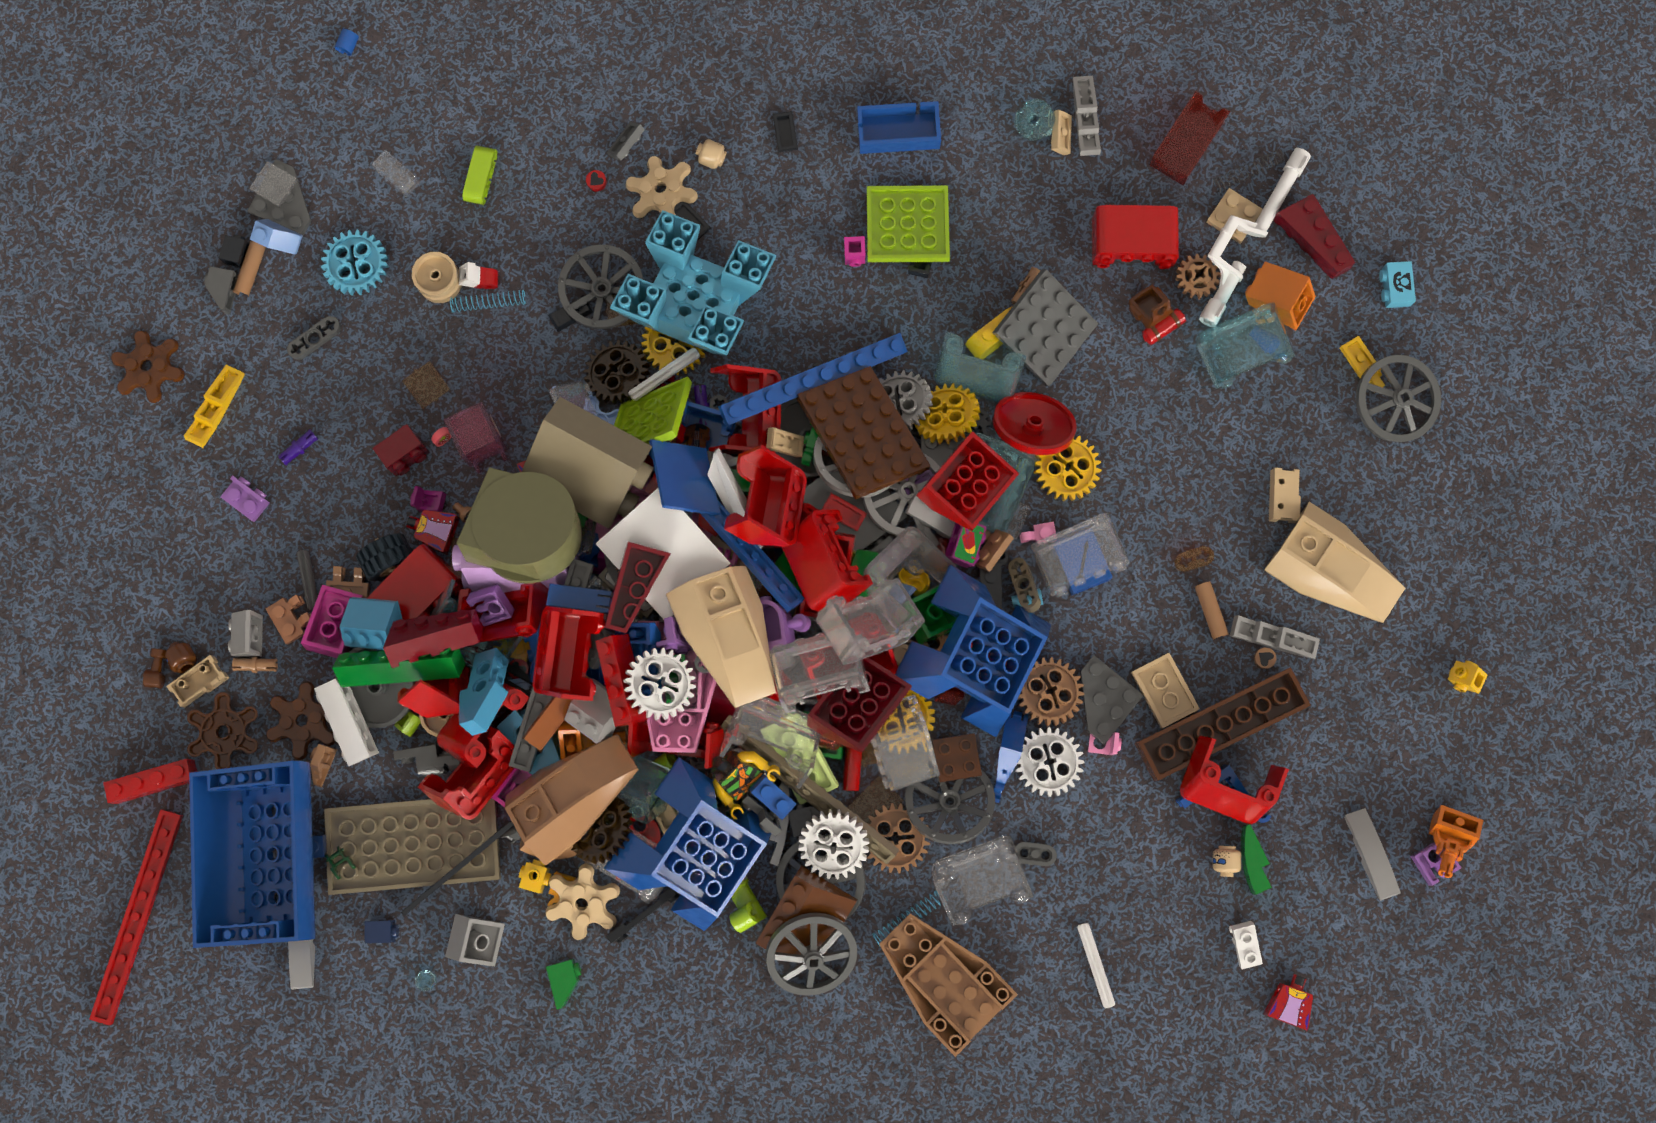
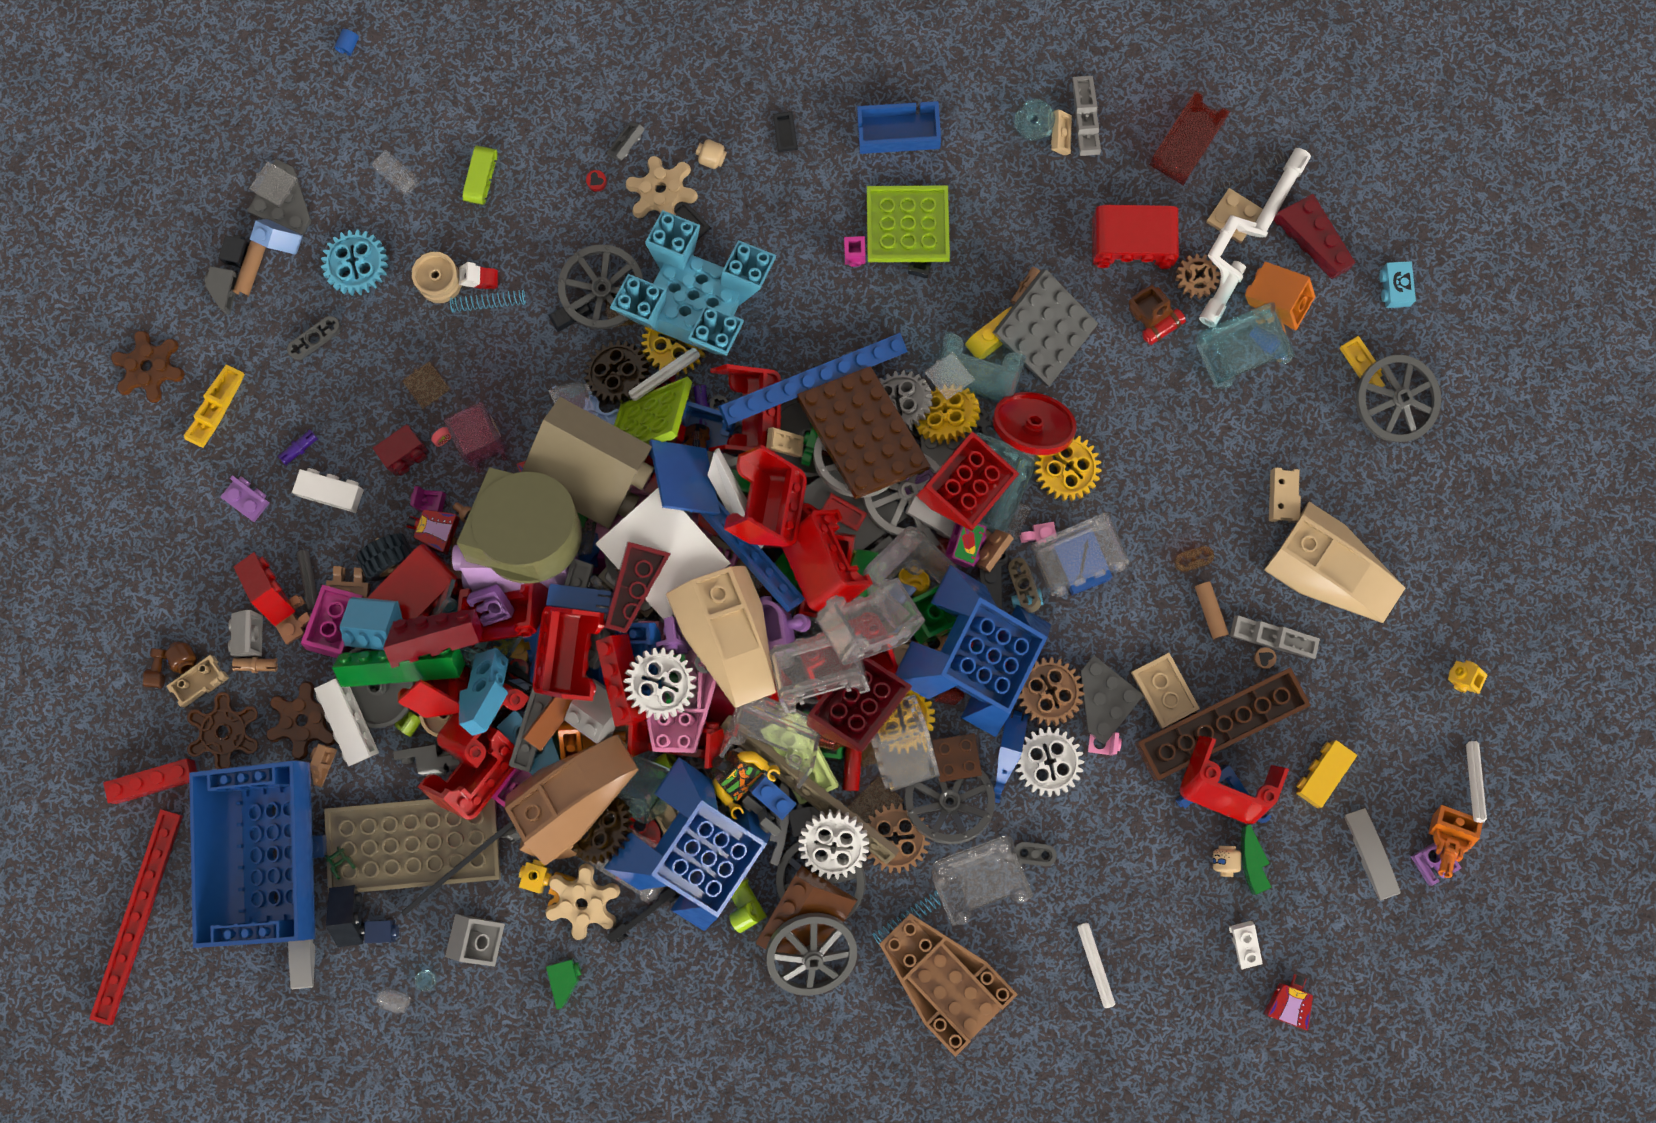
none -> red wedge [234,552,296,626]
none -> white brick [292,468,364,513]
none -> black brick [326,885,365,947]
none -> clear brick [376,987,411,1014]
none -> clear piece [925,351,975,400]
none -> yellow brick [1296,740,1357,808]
none -> white axle [1466,741,1487,823]

